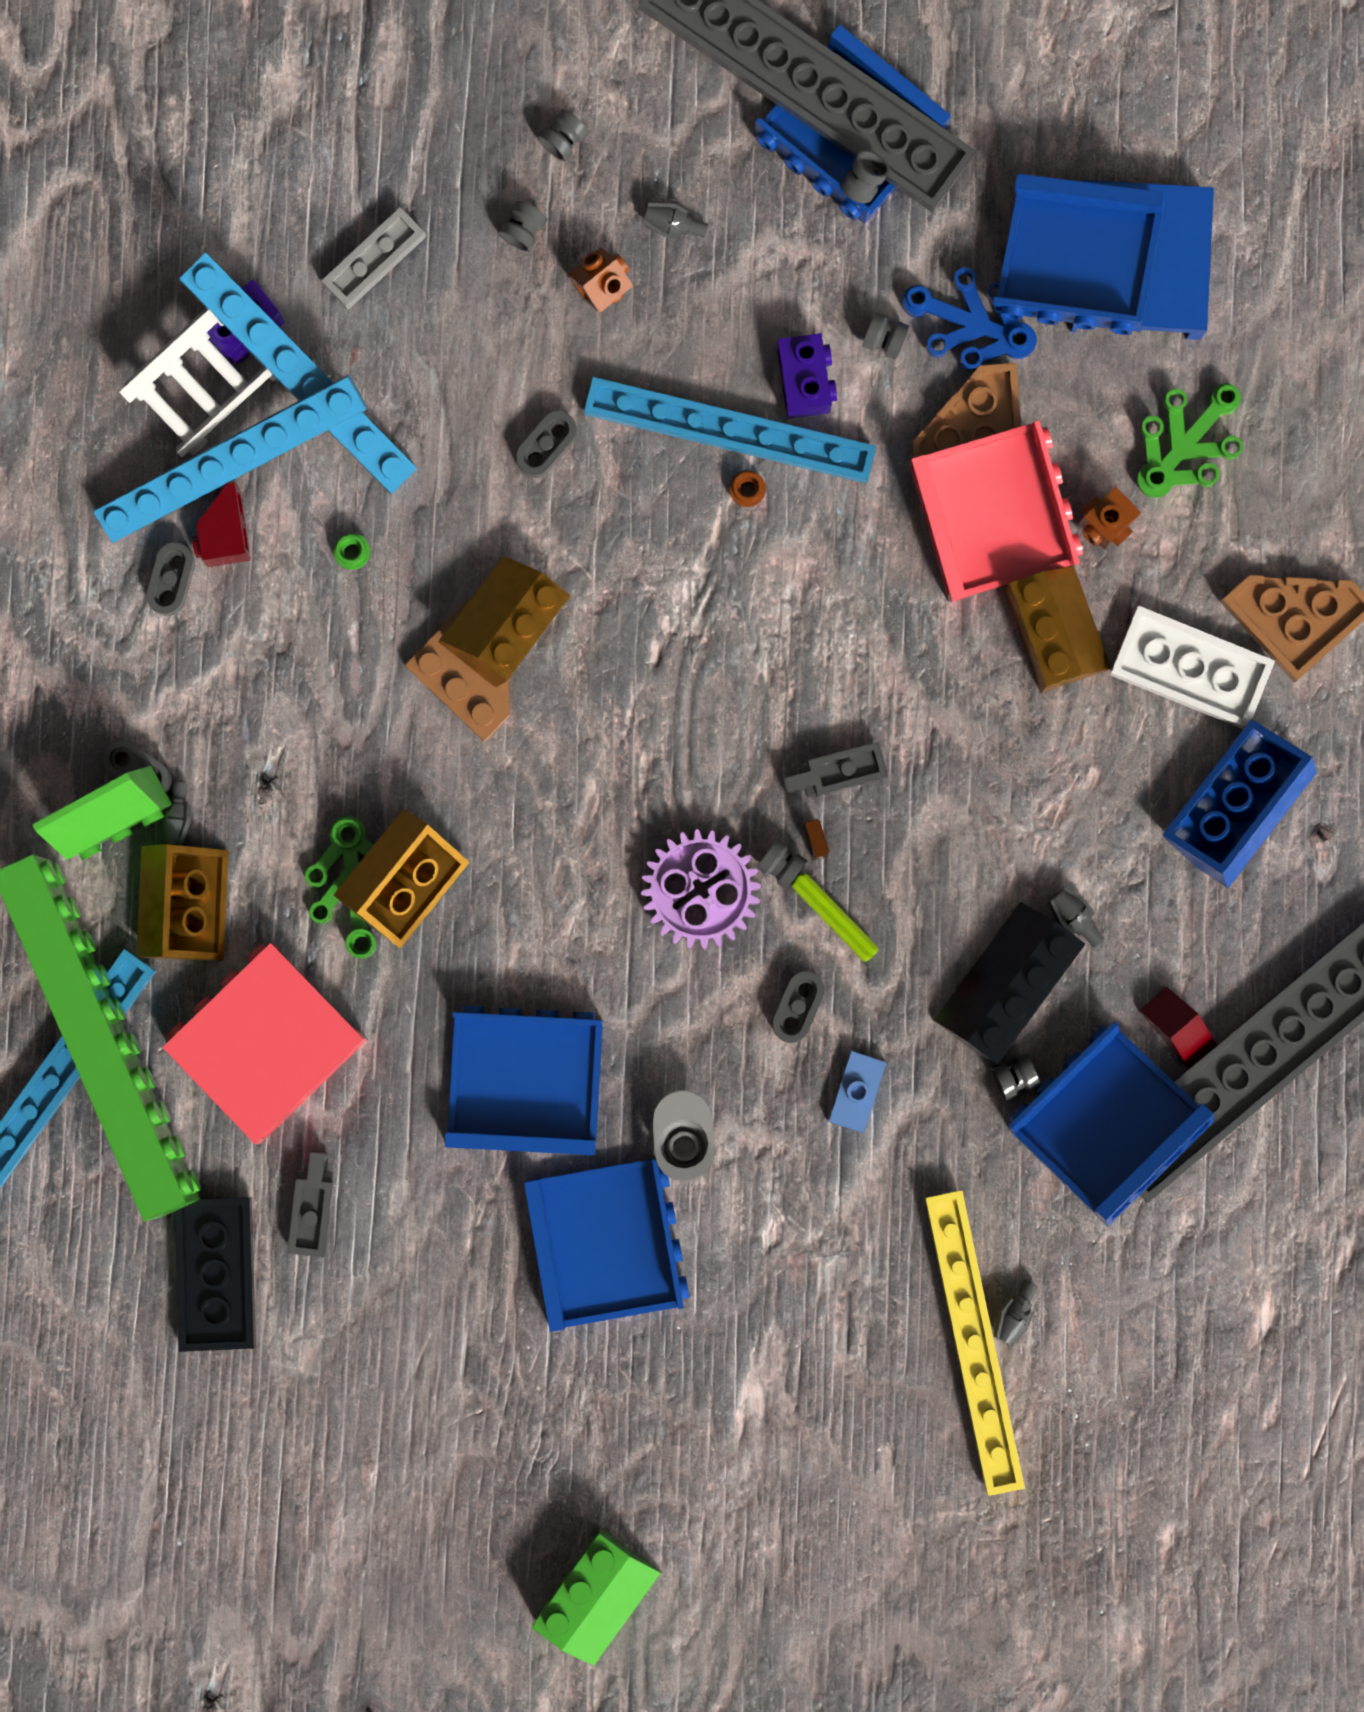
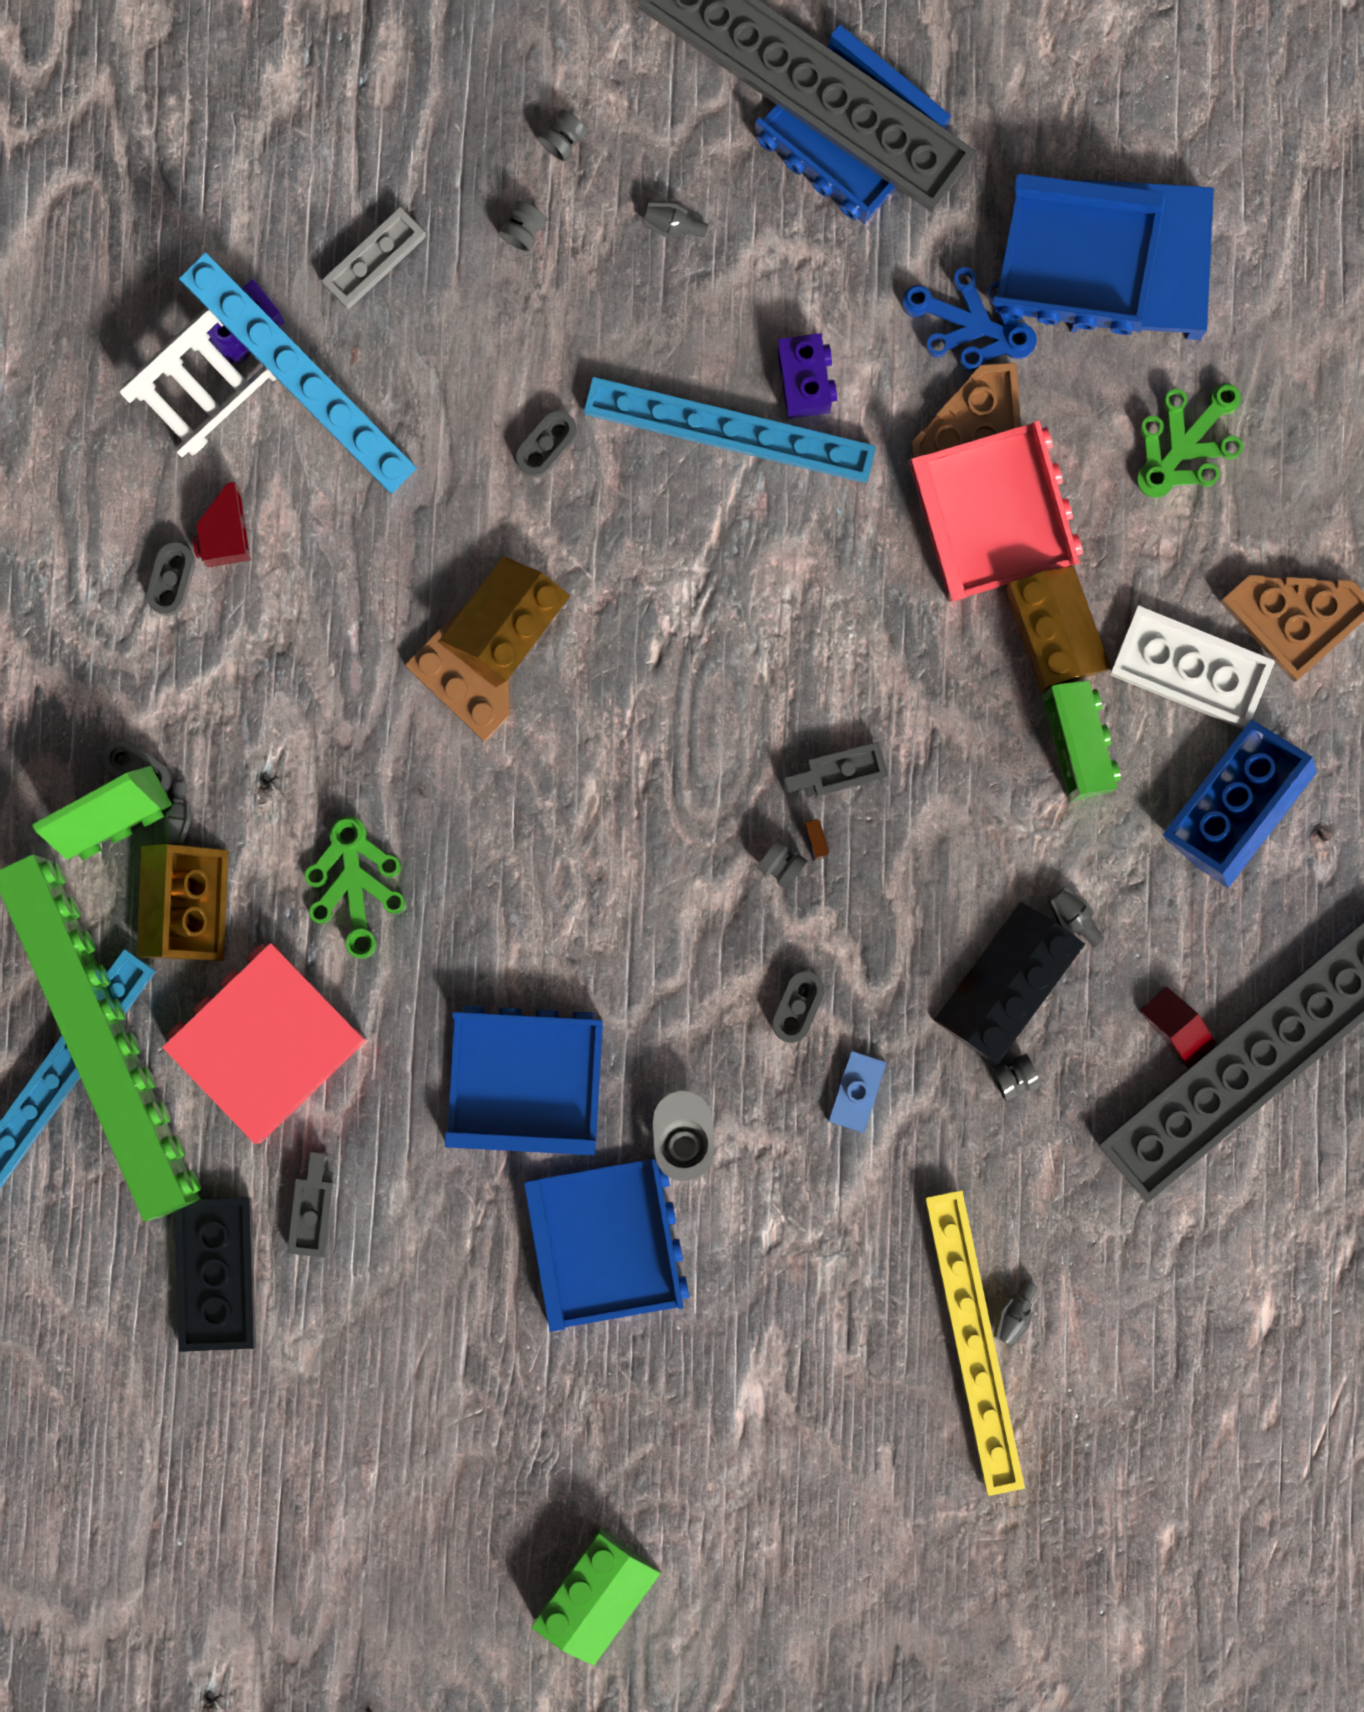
dark azure plate [93,374,368,543] -> none
bright green plate [333,533,371,570] -> none
pearl gold slope [334,809,470,949] -> none
dark orange brick [567,247,633,313] -> none
lavender gear [641,829,761,950] -> none
dark orange plate [729,470,766,507] -> none
lime axle [791,873,878,962] -> none
dark grey wheel [841,150,889,203] -> none
dark grey wheel [862,312,910,360] -> none
blue panel [1008,1021,1214,1227] -> none
dark orange brick [1079,487,1141,550] -> none
none -> bright green slope [1042,681,1121,802]

